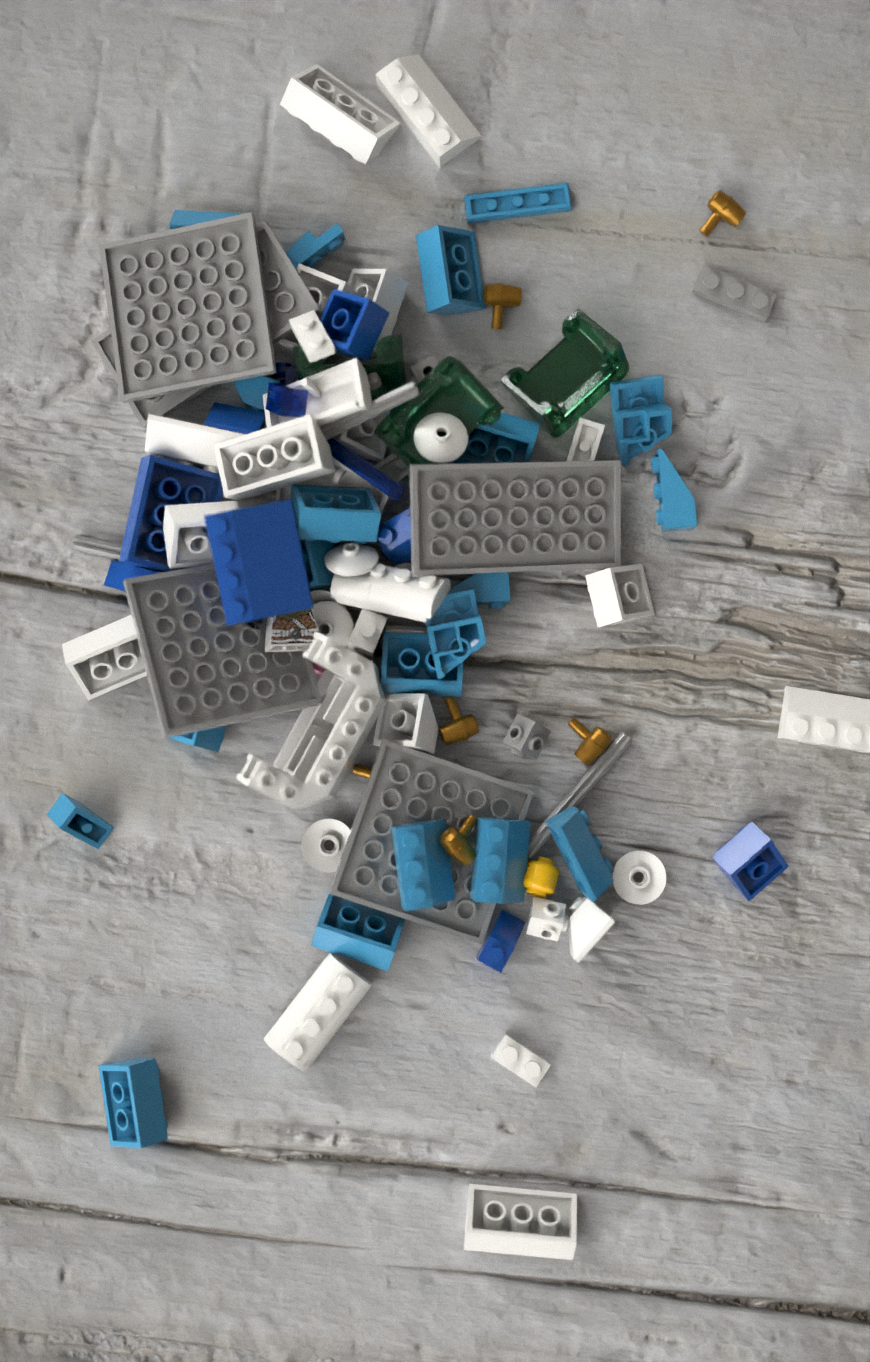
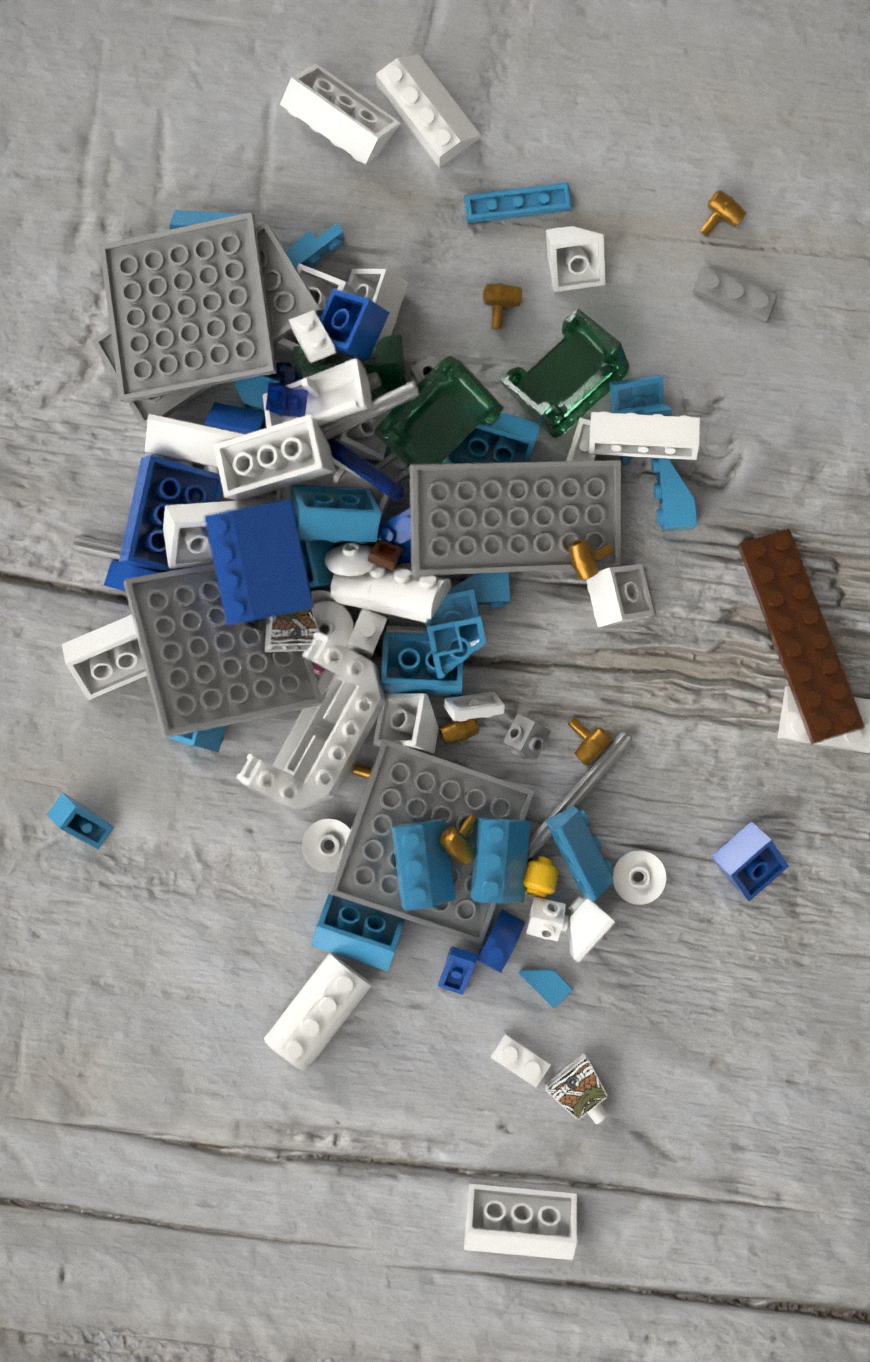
dark azure slope [98,1058,168,1148] -> none
white dish [414,413,468,464] -> none
dark azure slope [416,225,486,315] -> none
none -> reddish brown tile [368,539,404,570]
none -> blue slope [438,946,478,995]
none -> white plate [444,691,505,721]
none -> dark azure tile [519,969,573,1008]
none -> torso [544,1053,608,1124]
none -> white slope [546,226,606,292]
none -> pearl gold piece [568,539,614,580]
none -> white brick [588,411,700,460]
none -> reddish brown plate [738,529,865,745]

